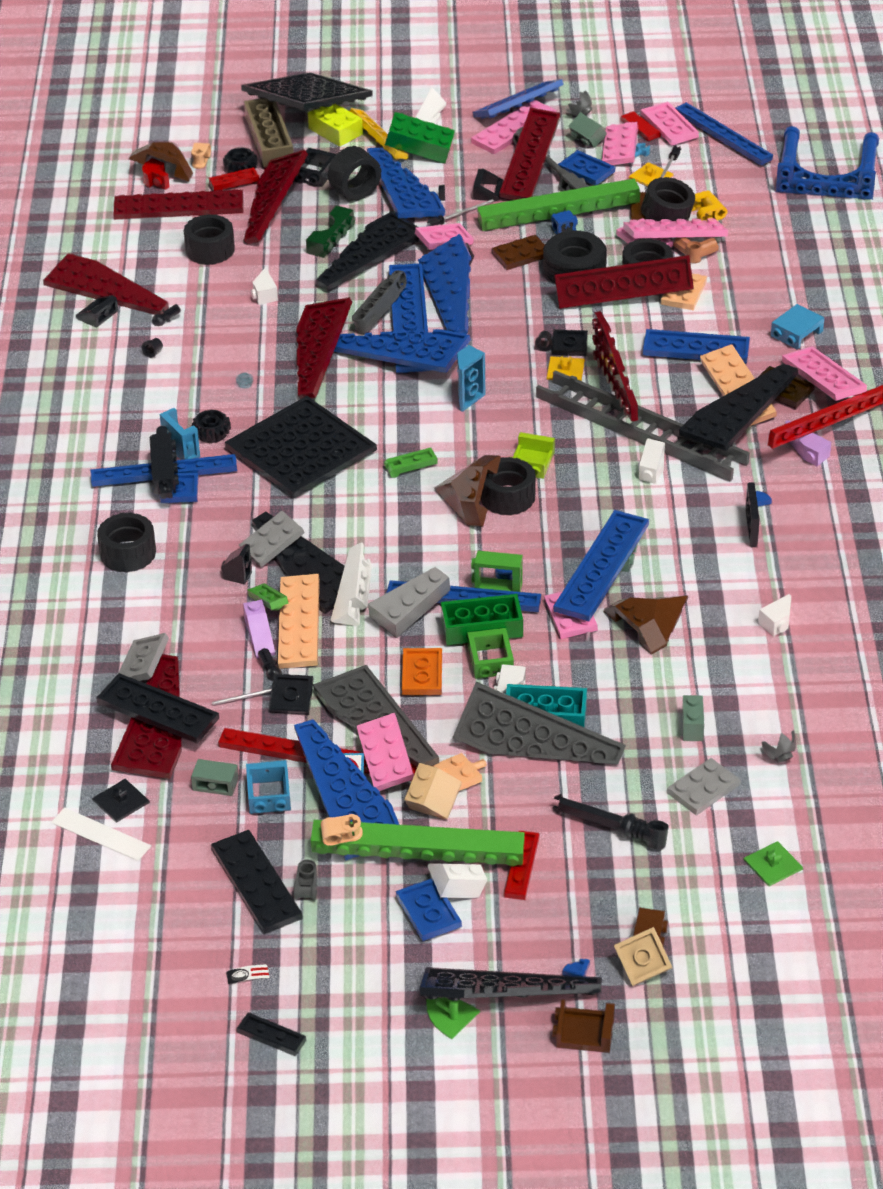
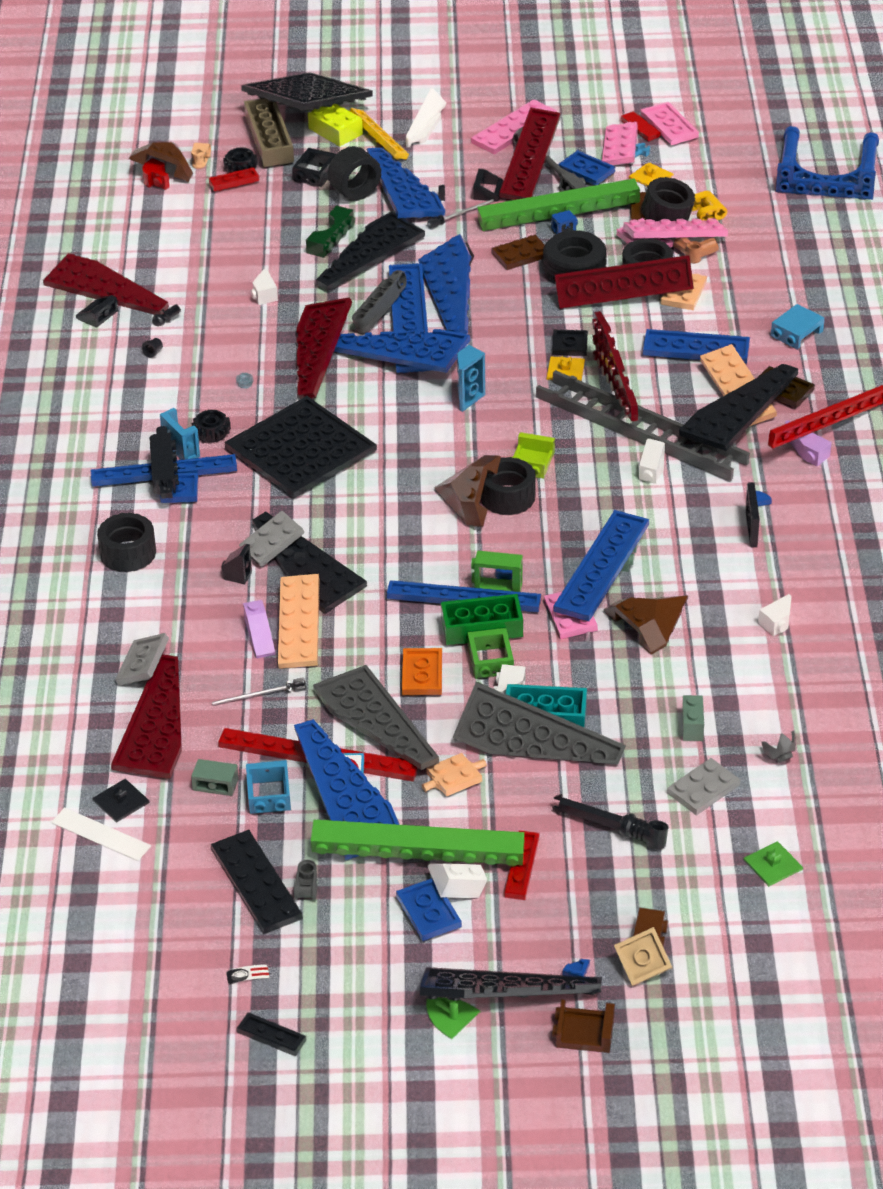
black plate [96,673,220,744] -> none
dark red plate [114,189,244,220] -> none
black tyre [183,214,235,265] -> none
dark red wing [244,149,308,245] -> none
bright green plate [247,583,288,610] -> none
black axle [258,648,282,681] -> none
black tile [269,674,314,715] -> none
light nougat piece [320,814,363,846] -> none
white wedge [331,542,372,626] -> none
bright pink plate [356,713,414,791] -> none
light grey wedge [368,567,450,638] -> none
bright green plate [384,447,438,478] -> none
green brick [385,112,455,164] -> none
tan slope [404,763,462,820] -> none
bright pink plate [415,223,474,250] -> none
blue plate [472,79,564,119] -> none
black piece [535,331,553,351] -> none
dark grey piece [566,90,593,116] -> none
sand green brick [568,112,607,148] -> none
piece [661,145,681,178] -> none
blue plate [675,102,773,166] -> none
bright pink plate [782,346,867,401] -> none

